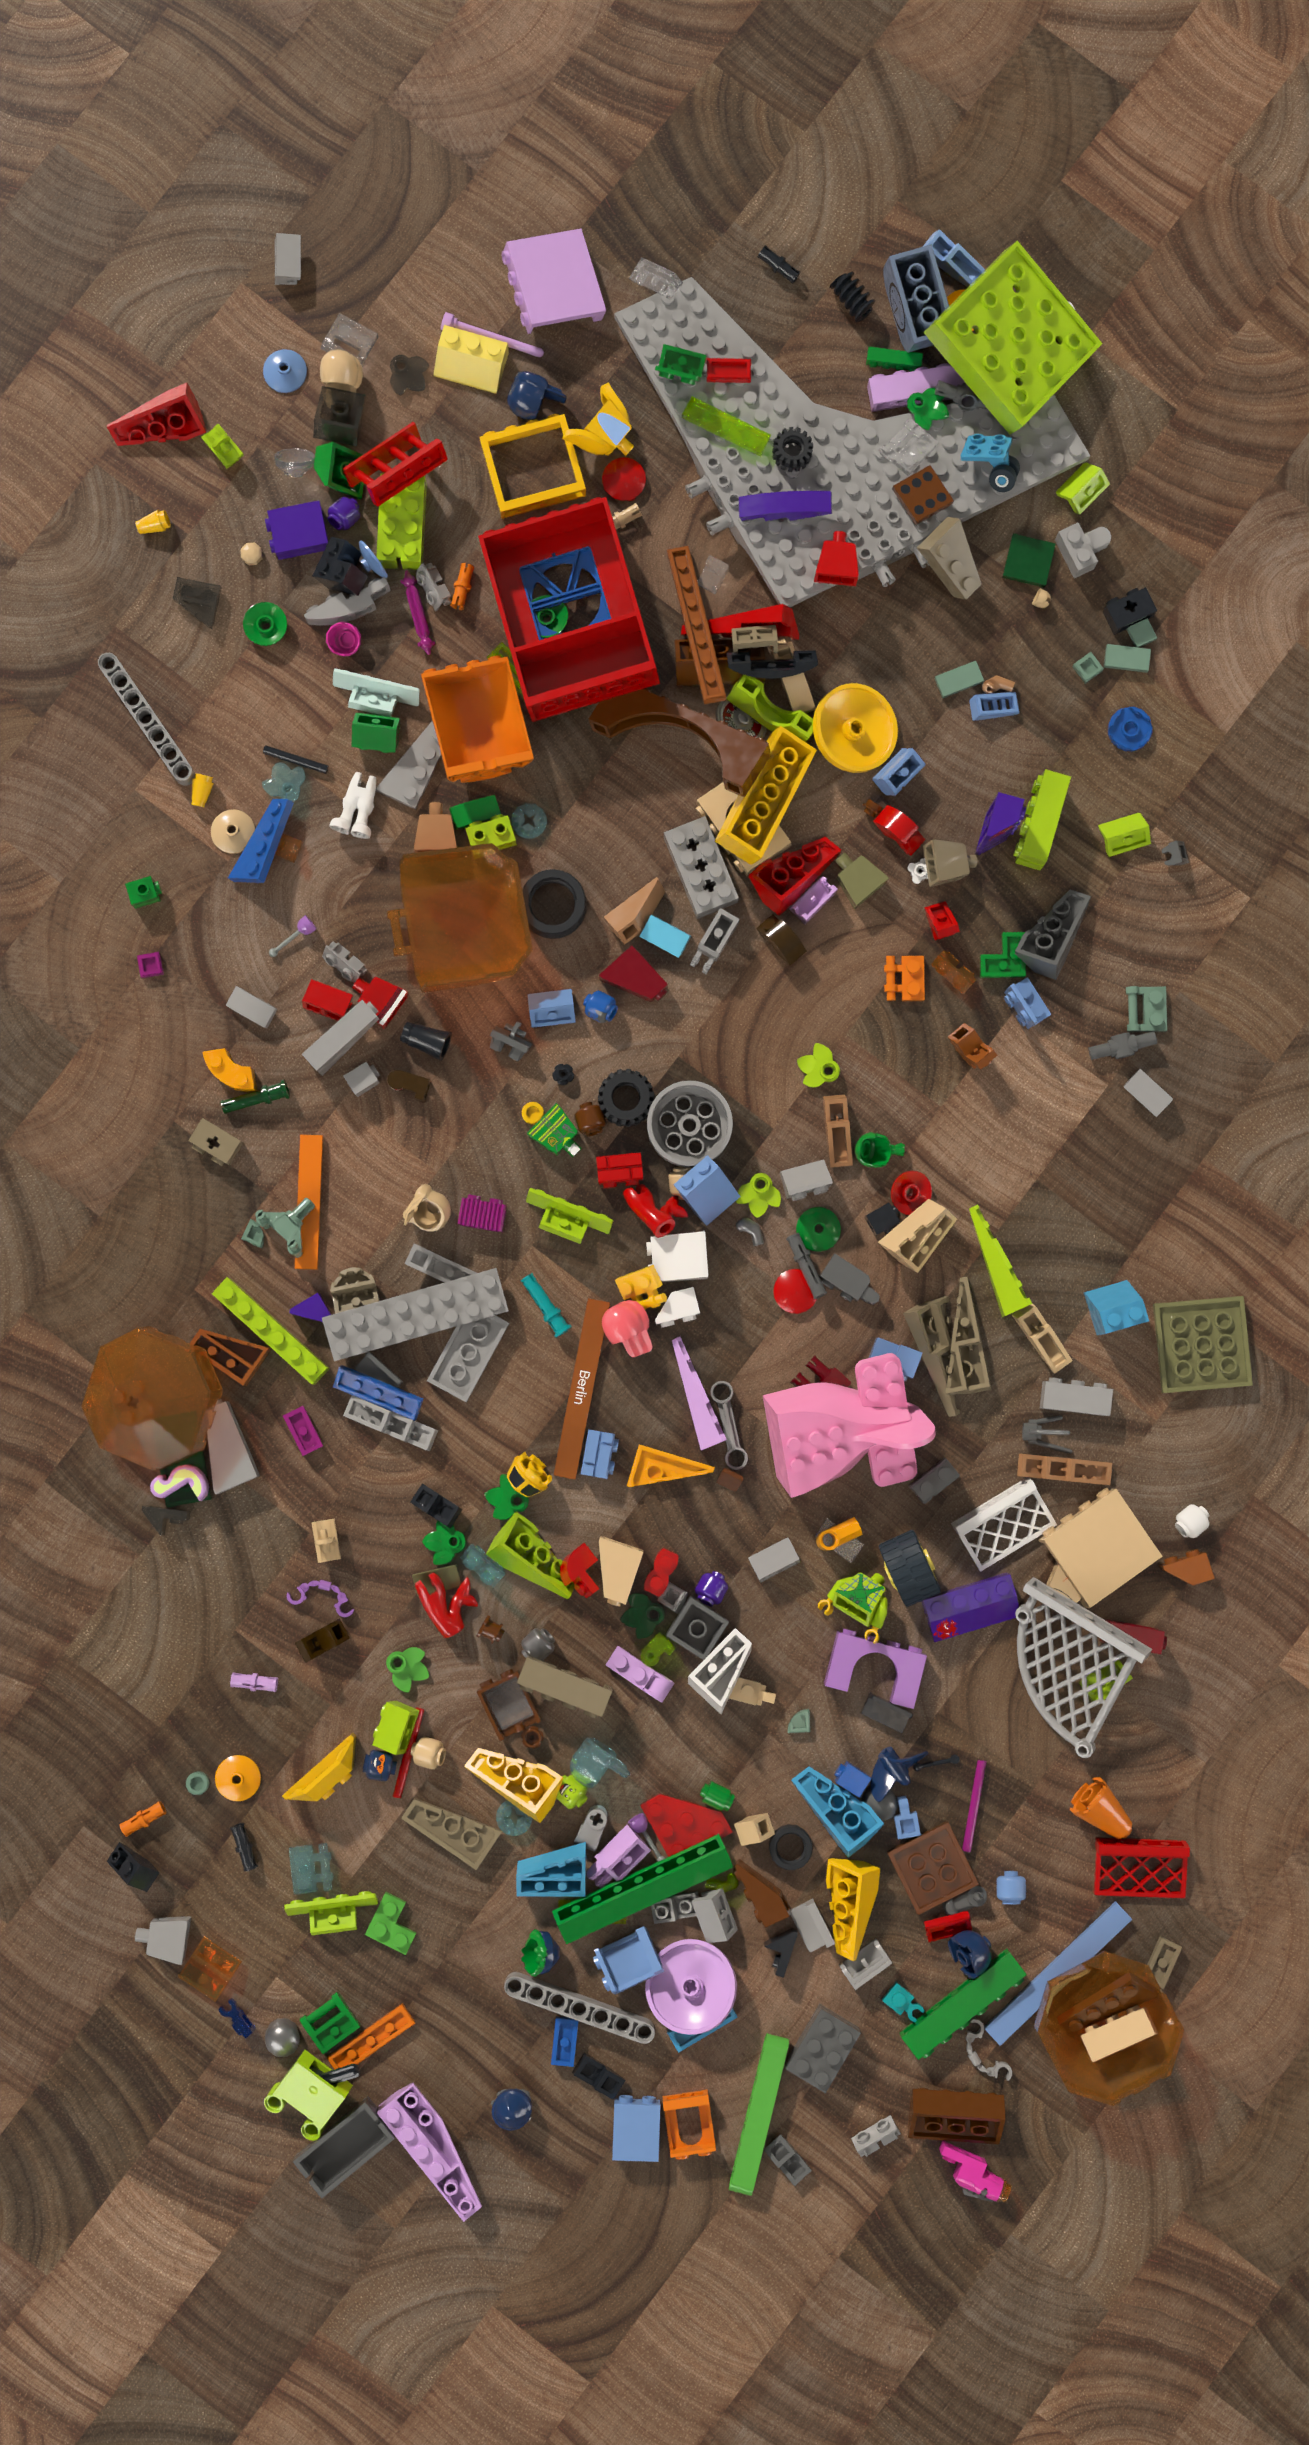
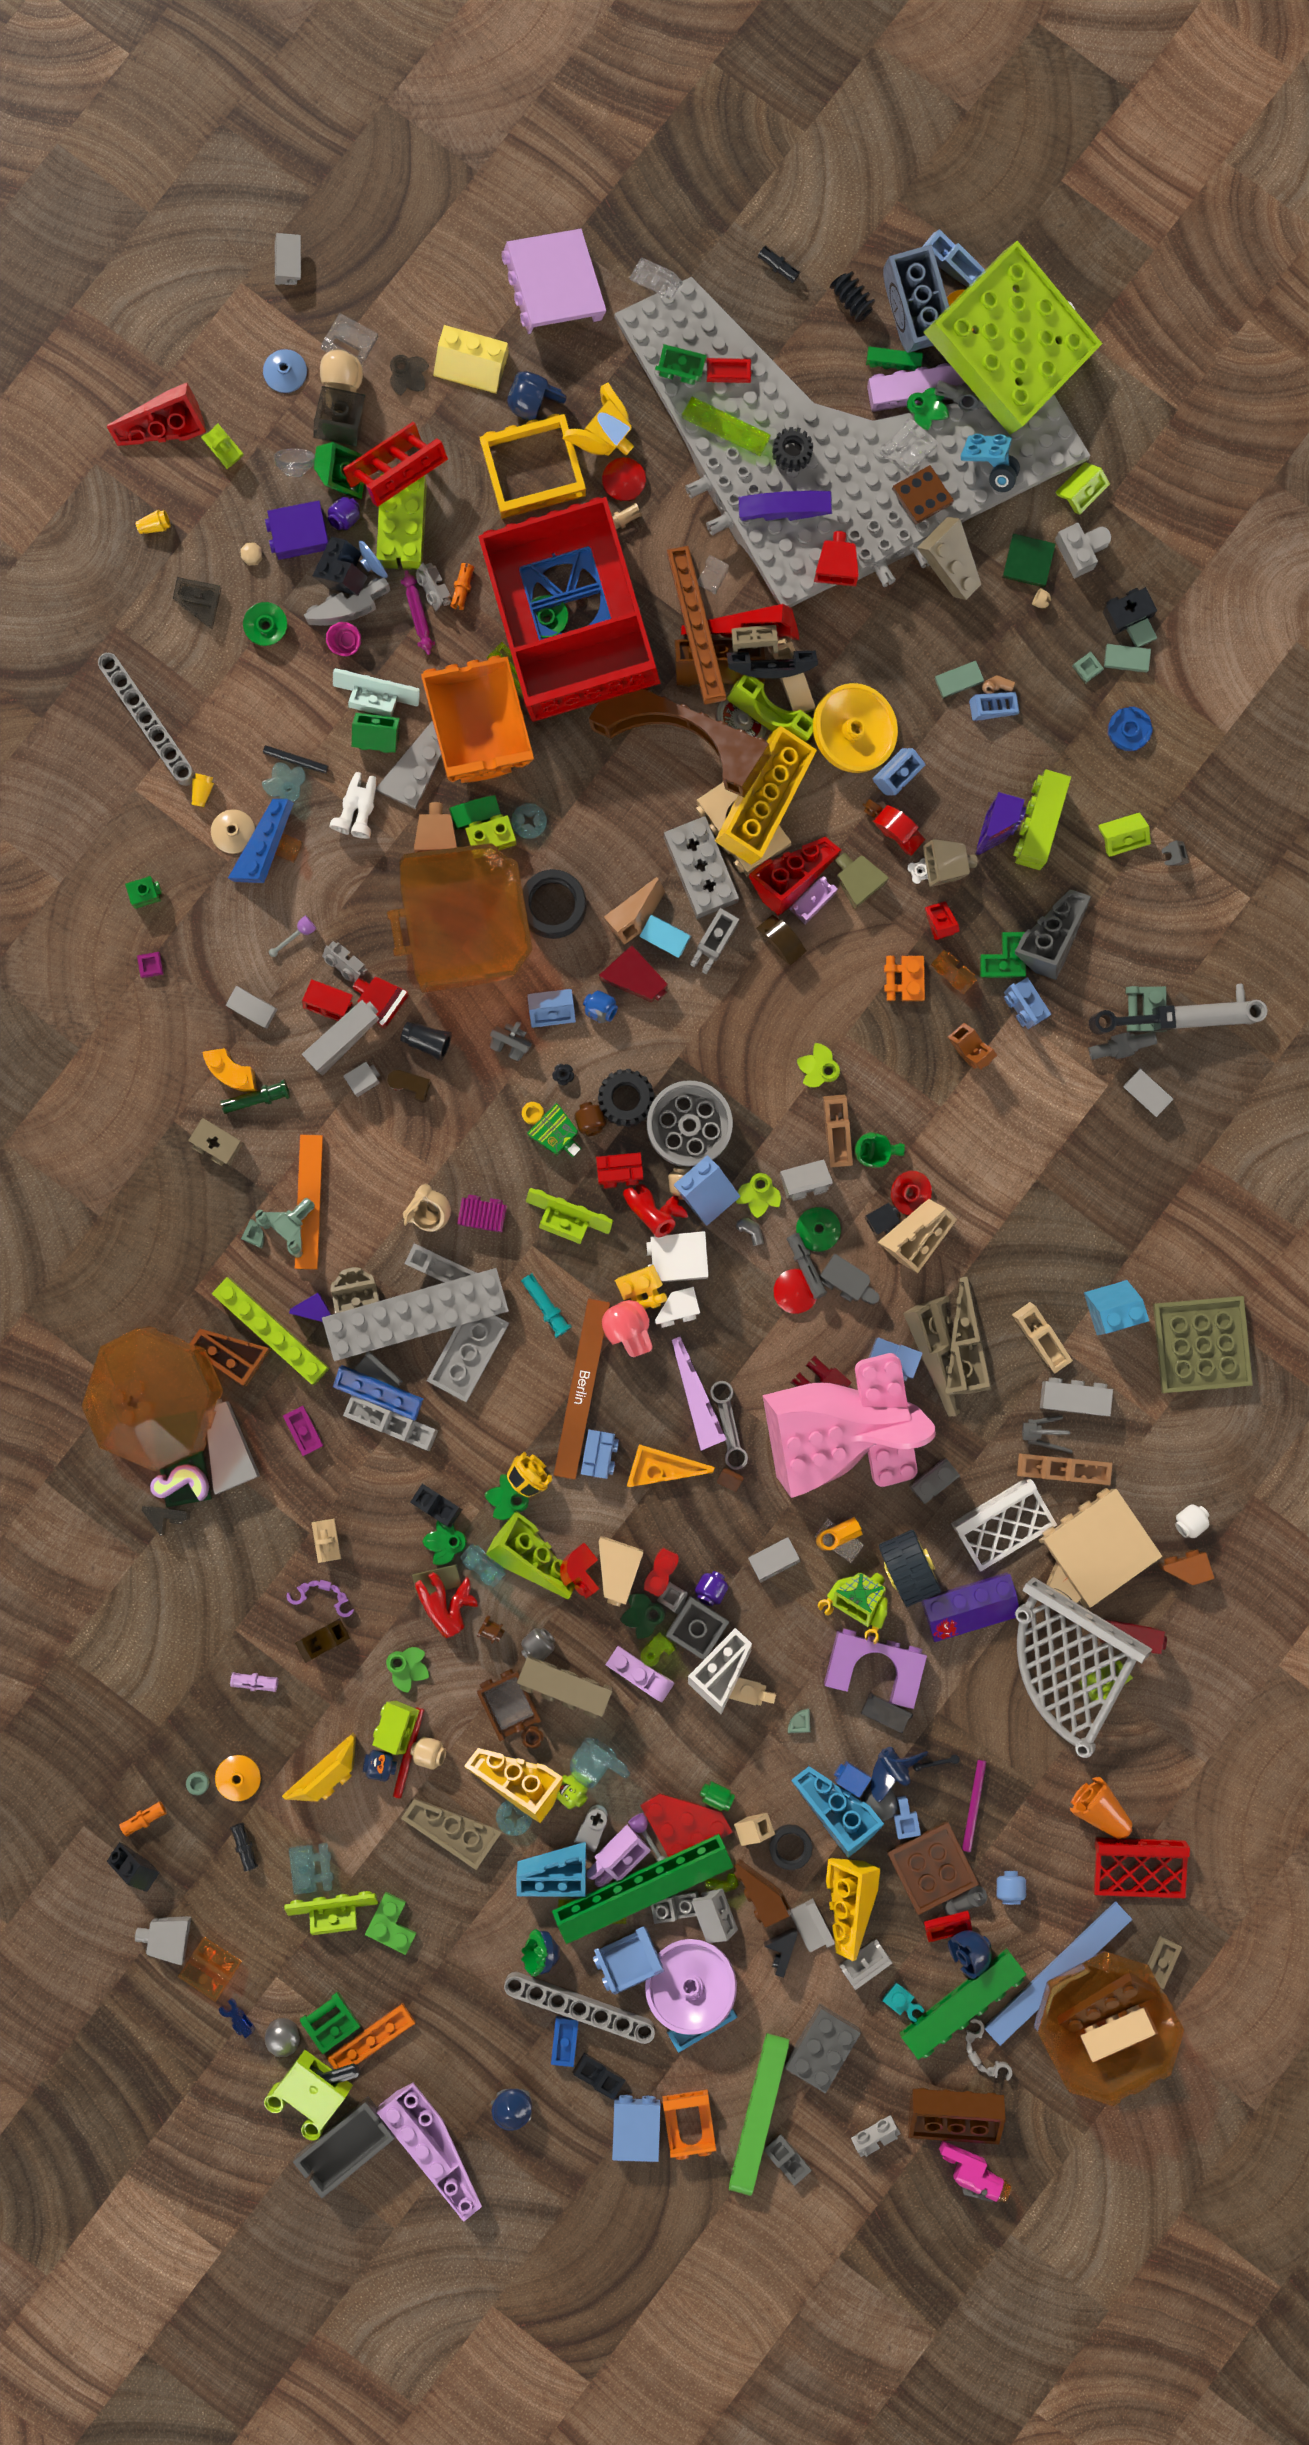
lavender piece [441,312,544,357] -> none
lime wedge [969,1205,1032,1317] -> none
none -> light grey piece [1089,984,1267,1035]

